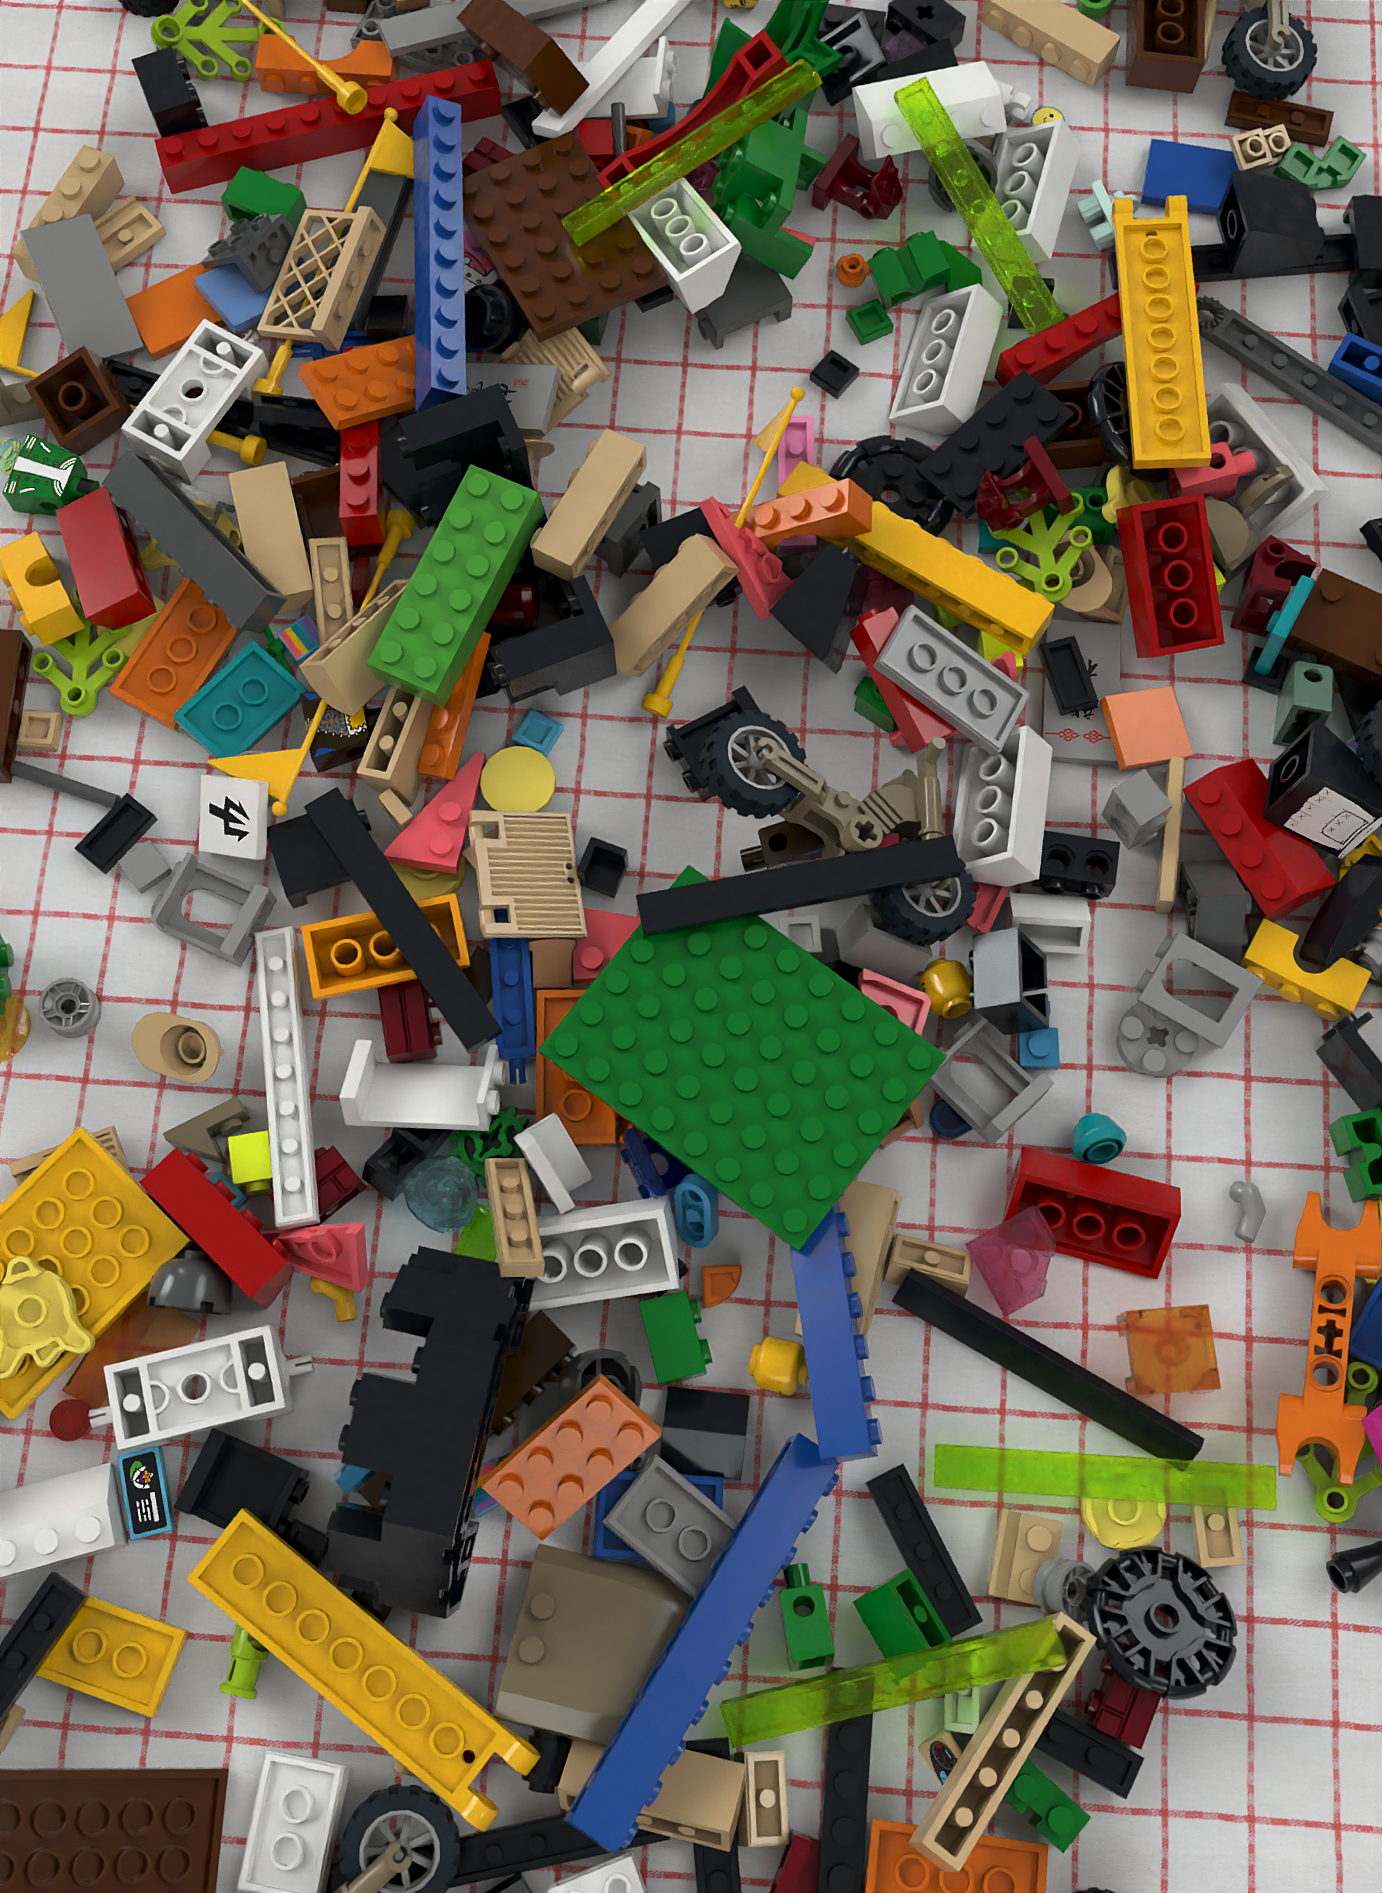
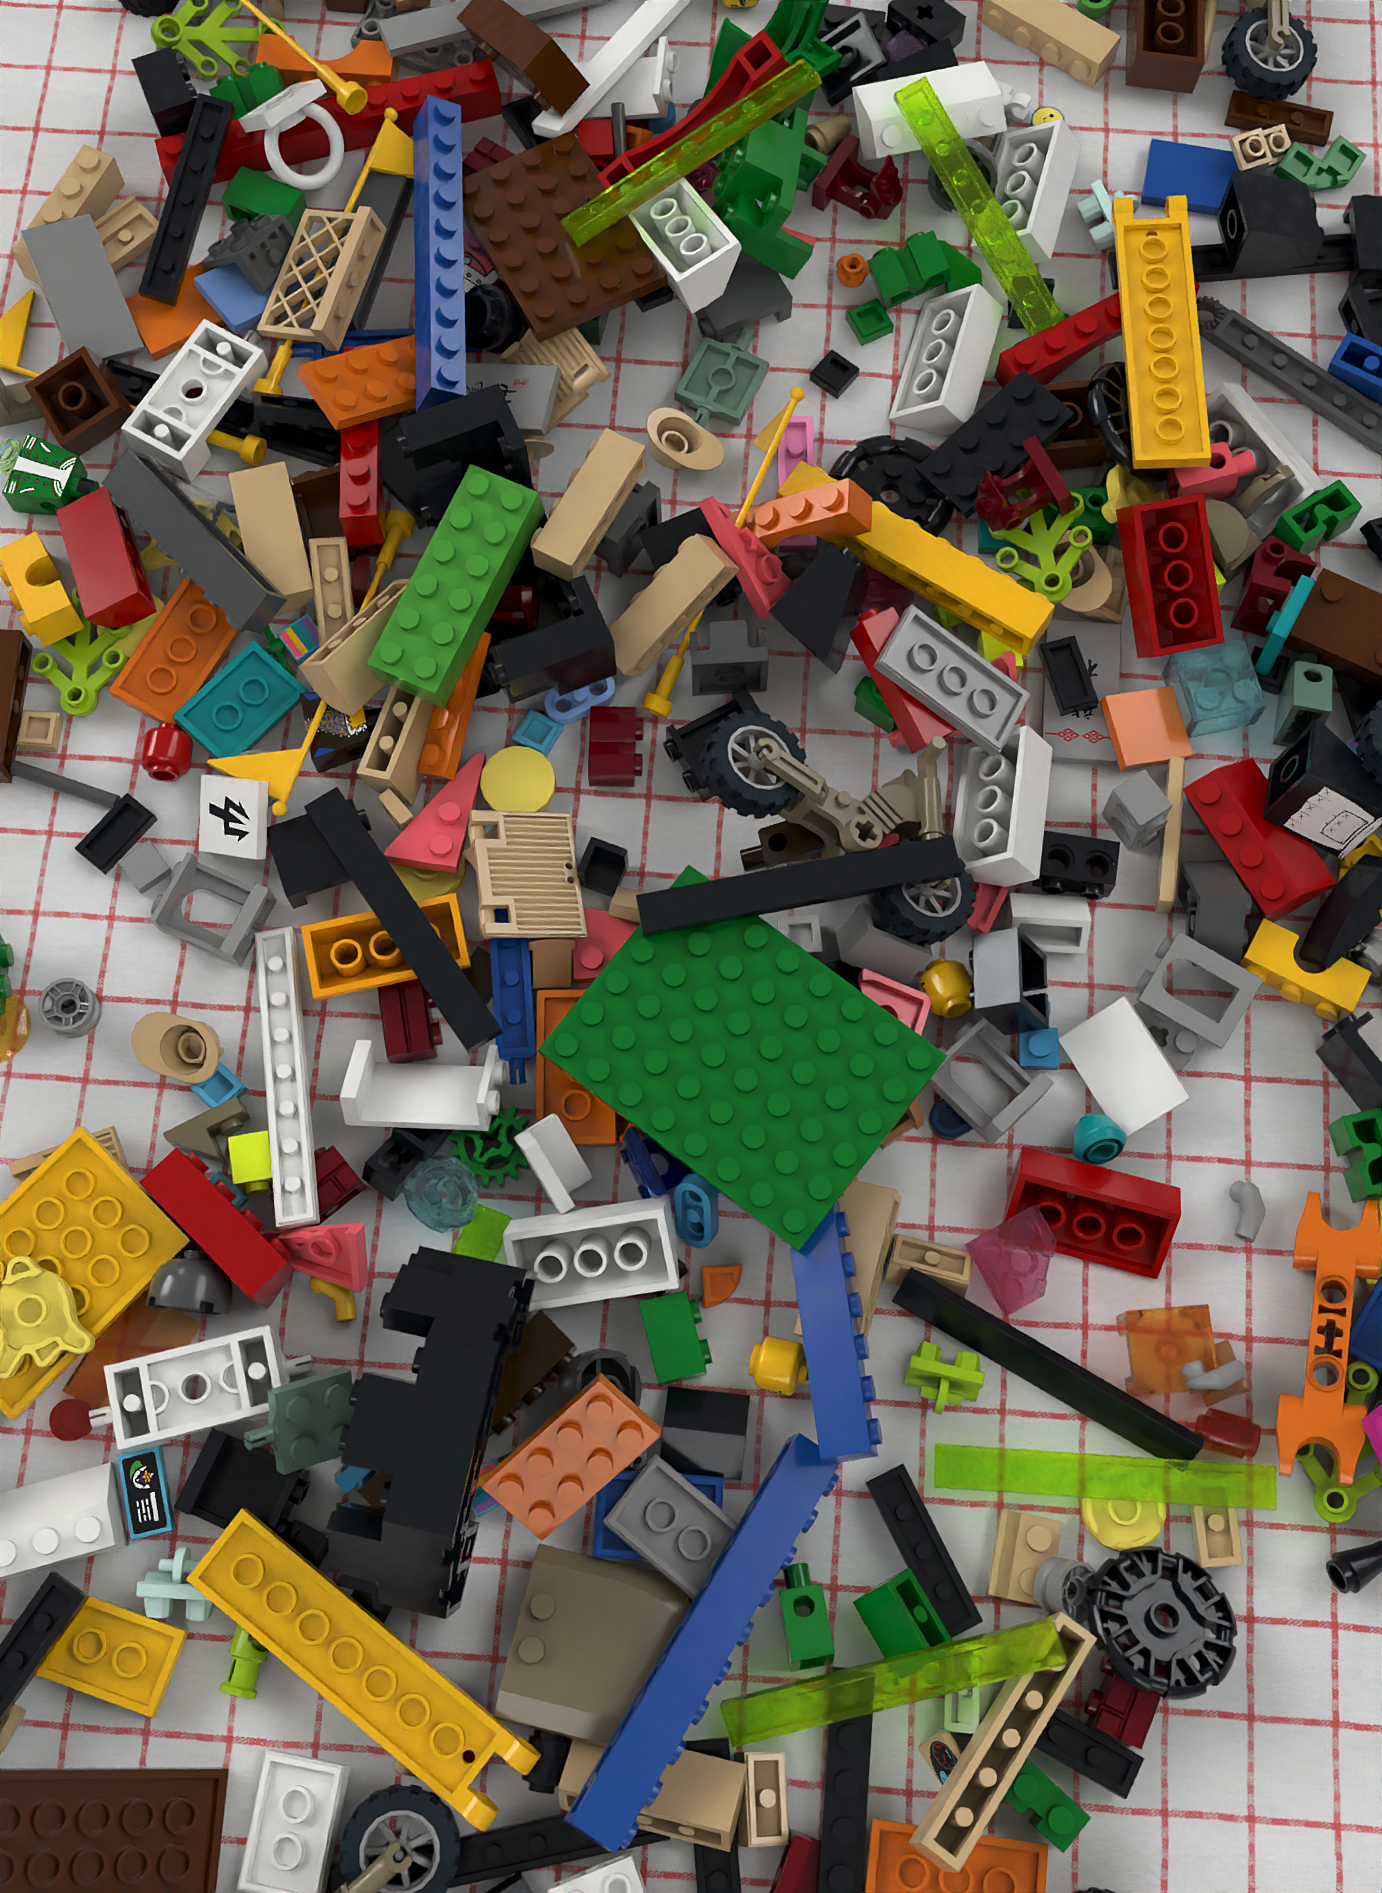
black tile [366,295,409,341] -> none
tan tile [484,1158,545,1277] -> none
none -> light aqua hips [136,1547,214,1621]
none -> black plate [138,93,235,306]
none -> red head [140,723,193,782]
none -> medium azure tile [190,1061,249,1109]
none -> green brick [209,62,287,121]
none -> white tile [238,78,344,190]
none -> sand green plate [243,1367,354,1475]
none -> light blue plate [544,676,615,725]
none -> dark red brick [588,706,644,787]
none -> tan tile [608,886,645,923]
none -> tan piece [646,407,725,472]
none -> sand green plate [674,327,769,428]
none -> dark grey panel [690,620,769,696]
none -> tan cone [803,114,852,155]
none -> lime hips [903,1341,985,1414]
none -> white tile [1059,996,1192,1138]
none -> clear light blue brick [1162,638,1267,739]
none -> light grey arm [1181,1359,1247,1390]
none -> clear red brick [1194,1408,1261,1459]
none -> medium nougat tile [1202,1339,1250,1407]
none -> green brick [1271,479,1363,555]

